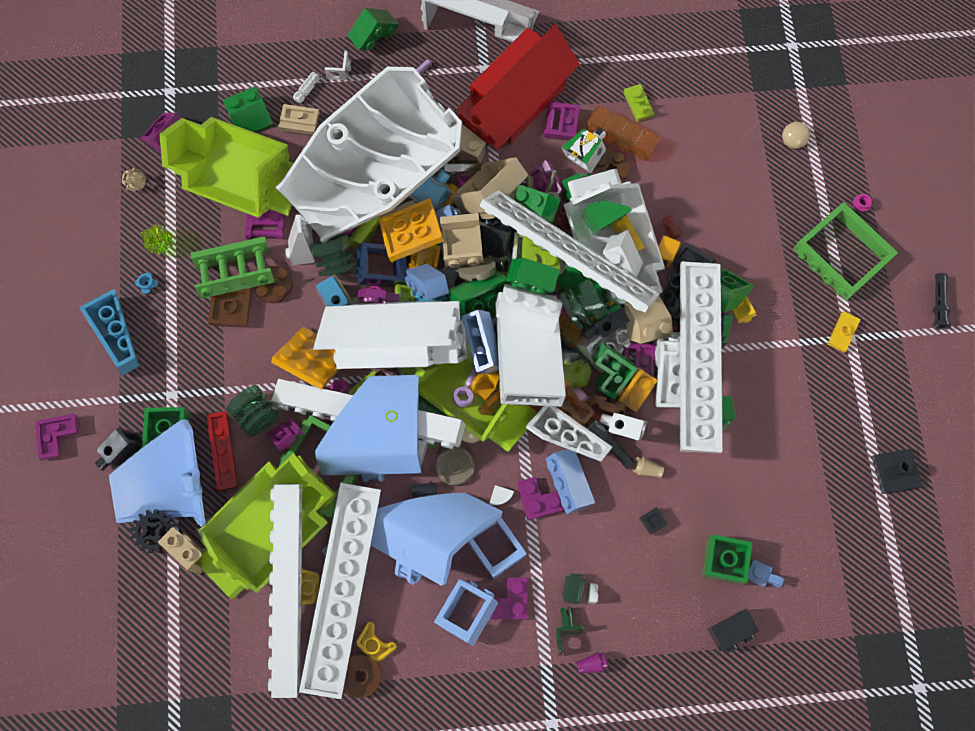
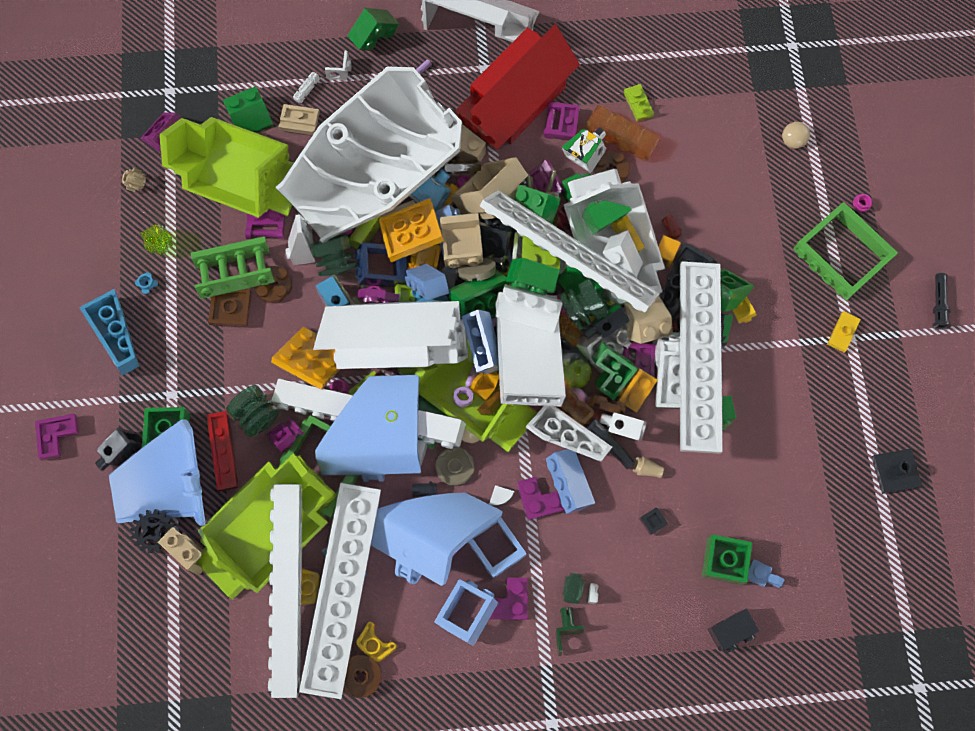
magenta cone [577,652,609,674] -> none

